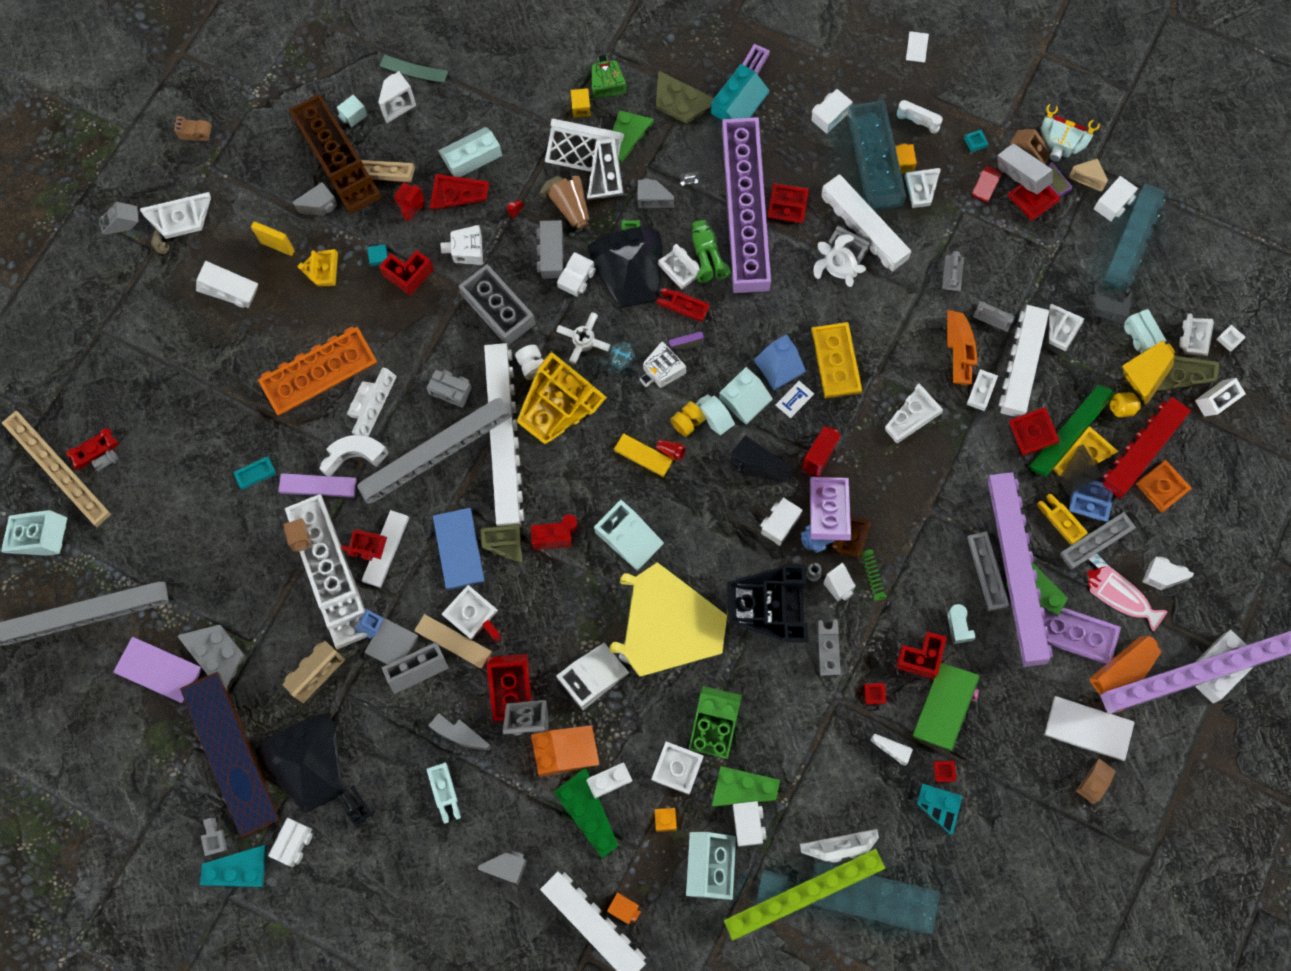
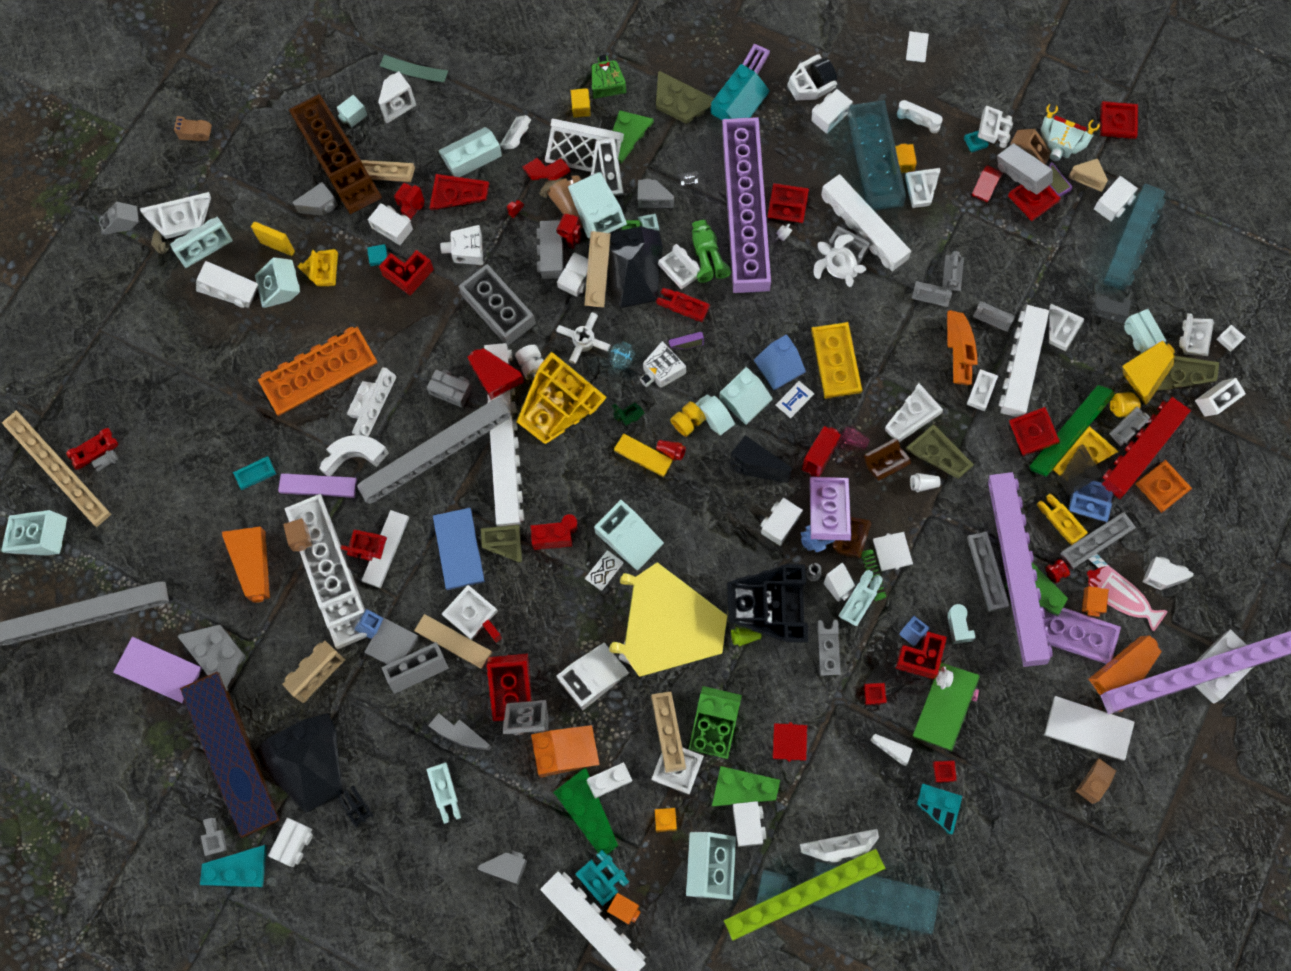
none -> light aqua slope [170,216,233,268]
none -> orange slope [222,527,270,603]
none -> light aqua slope [255,257,300,308]
none -> white brick [368,204,413,245]
none -> red slope [468,348,524,400]
none -> white plate [500,115,531,150]
none -> red tile [522,158,571,180]
none -> red plate [556,214,582,249]
none -> light aqua slope [568,172,627,238]
none -> teal plate [576,850,629,906]
none -> tan plate [584,231,610,308]
none -> white sticker [585,550,624,591]
none -> dark green bracket [612,402,645,426]
none -> light aqua tile [638,214,659,231]
none -> tan plate [651,692,686,773]
none -> lime cone [731,627,762,647]
none -> red piece [773,722,807,762]
none -> white plate [775,224,792,241]
none -> white piece [787,54,837,100]
none -> light aqua hinge [838,570,883,626]
none -> clear pink cone [840,426,870,449]
none -> reddish brown bracket [864,438,911,481]
none -> white piece [873,532,913,572]
none -> medium blue slope [900,616,929,646]
none -> olive wing [905,424,974,479]
none -> white cone [910,473,940,492]
none -> light grey hinge [912,281,952,307]
none -> white plate [936,667,953,689]
none -> white plate [978,106,1013,148]
none -> red wheel [1045,559,1070,584]
none -> orange brick [1082,586,1109,617]
none -> red tile [1100,101,1138,139]
none -> light grey hinge [1109,407,1150,446]

